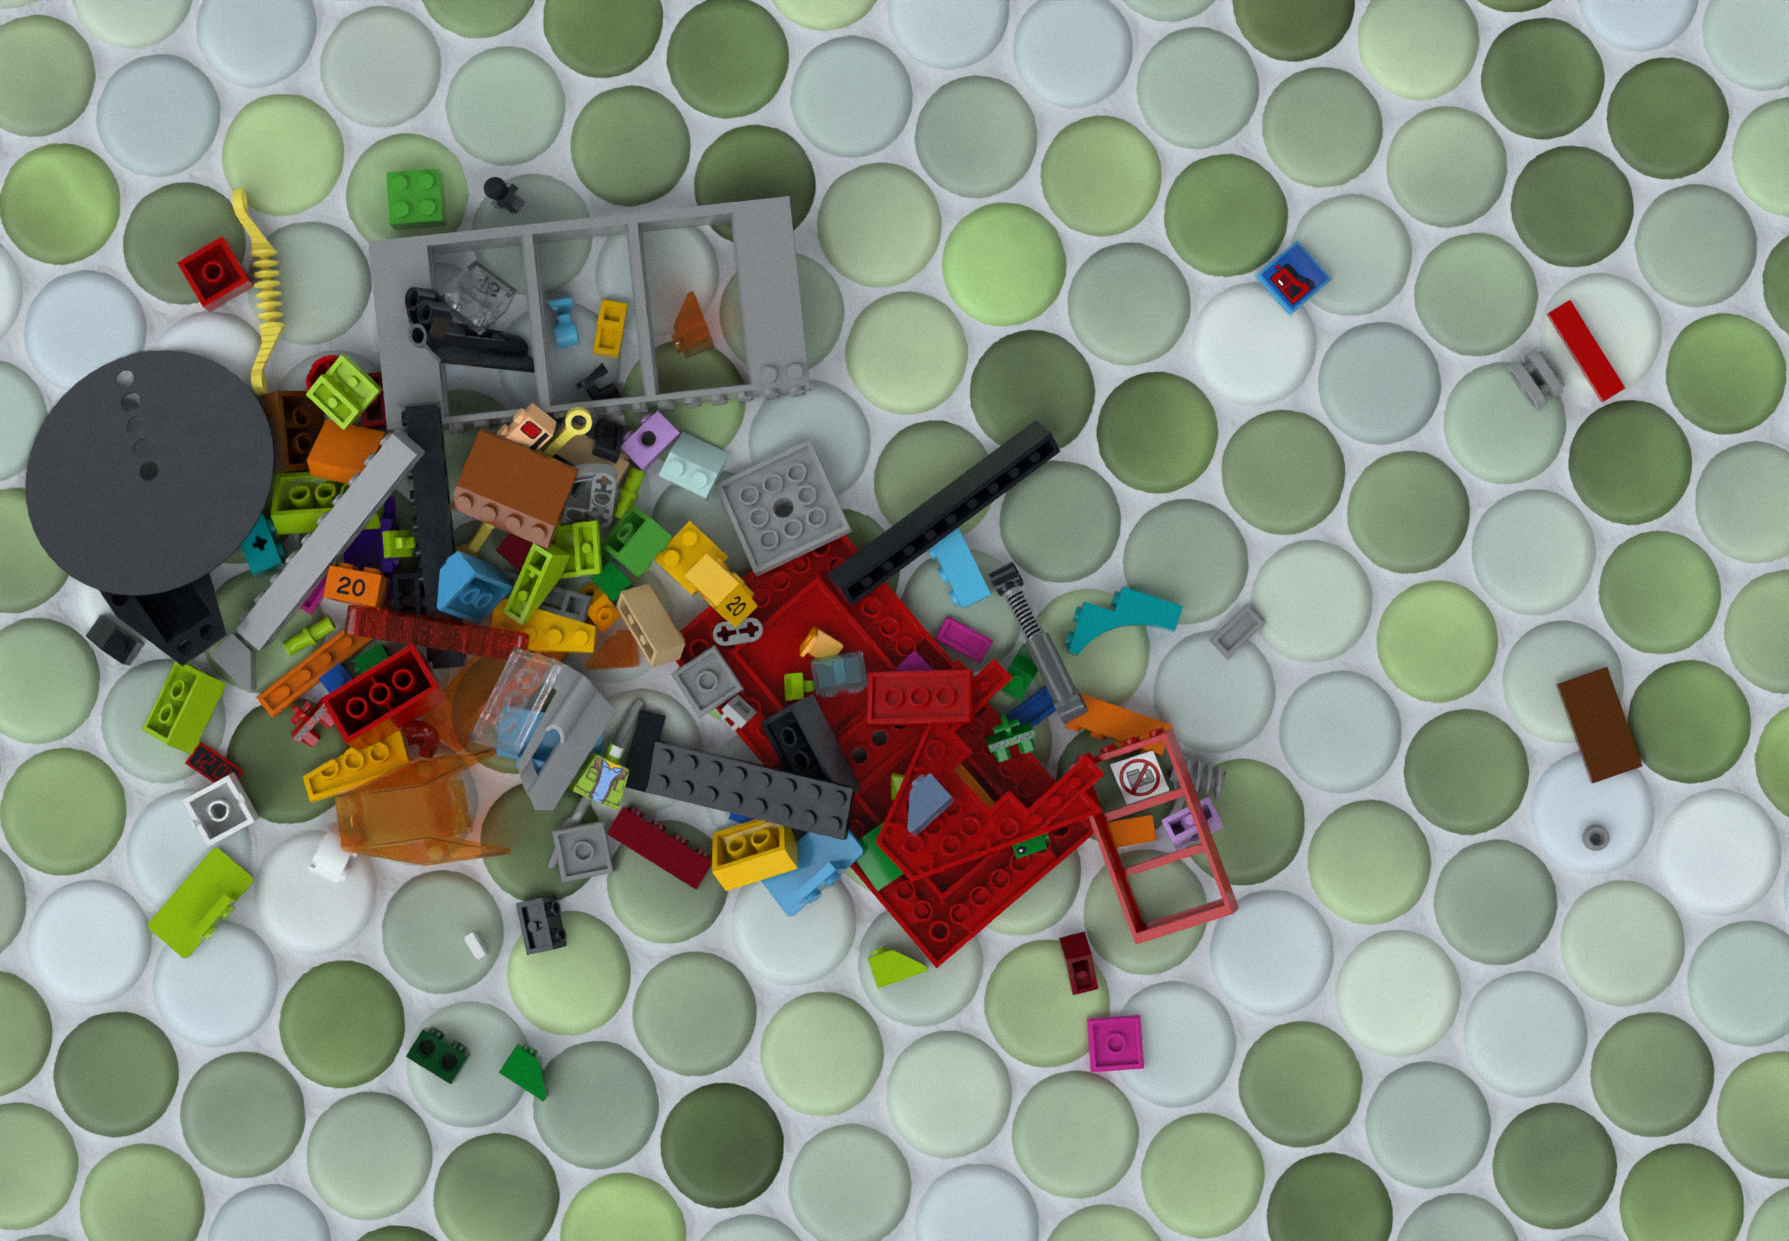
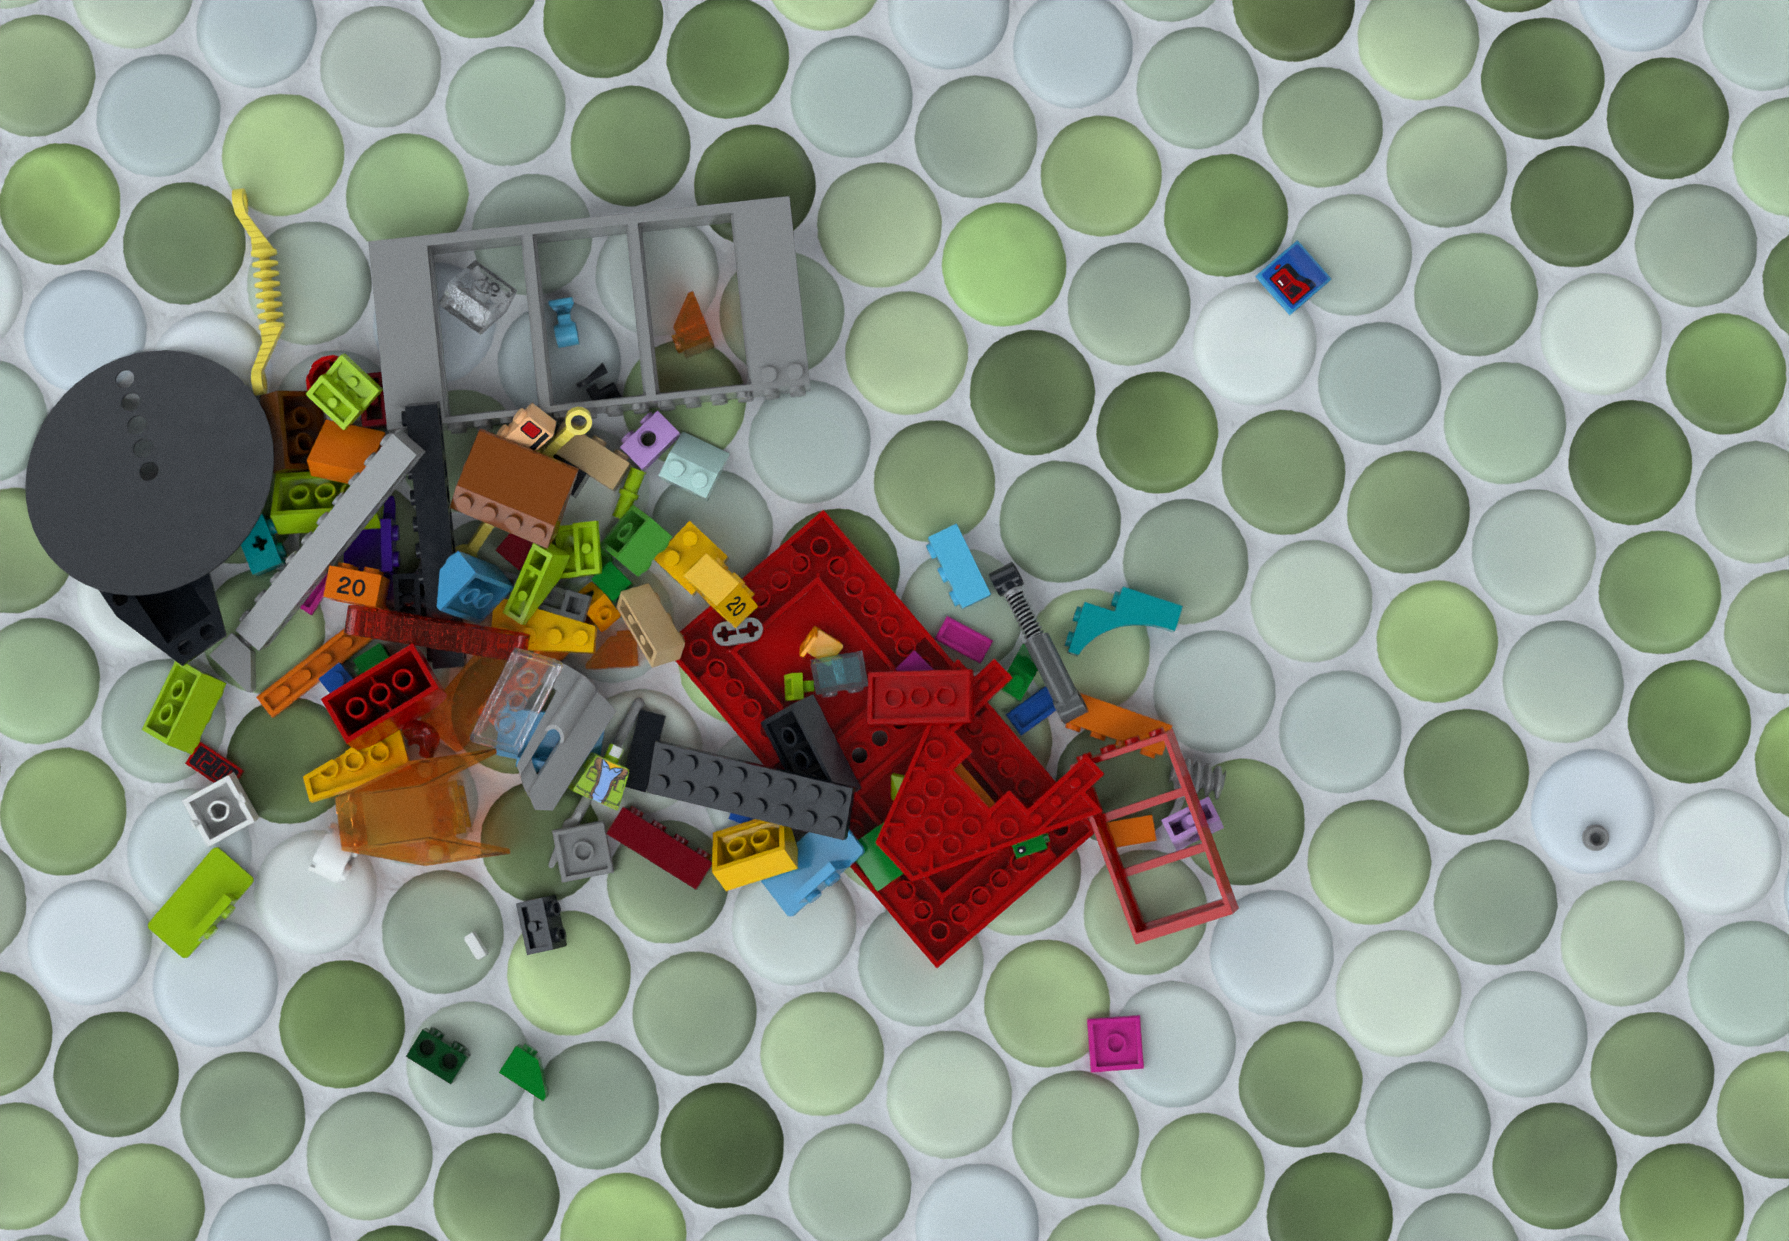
black slope [86,615,145,666] -> none
red brick [177,236,254,312] -> none
lime pin [282,616,337,656] -> none
red hips [290,699,334,747] -> none
lime tile [382,530,415,558] -> none
bright green brick [386,169,446,230] -> none
black panel [405,287,535,373] -> none
black hips [483,177,526,214] -> none
light grey beam [561,463,617,528] -> none
black tile [592,417,623,463] -> none
yellow slope [593,299,628,359] -> none
light grey tile [671,645,744,718] -> none
light grey piece [715,439,852,576] -> none
light grey tile [721,695,757,731] -> none
black brick [827,420,1061,607] -> none
lime slope [867,946,928,988] -> none
sand blue slope [908,773,954,838] -> none
green hips [985,715,1036,762] -> none
dark red slope [1059,931,1098,995] -> none
sticker [1110,751,1169,804] -> none
light grey tile [1209,604,1265,659] -> none
light grey brick [1507,350,1565,410] -> none
red tile [1546,300,1625,403] -> none
reddish brown tile [1556,667,1642,783] -> none

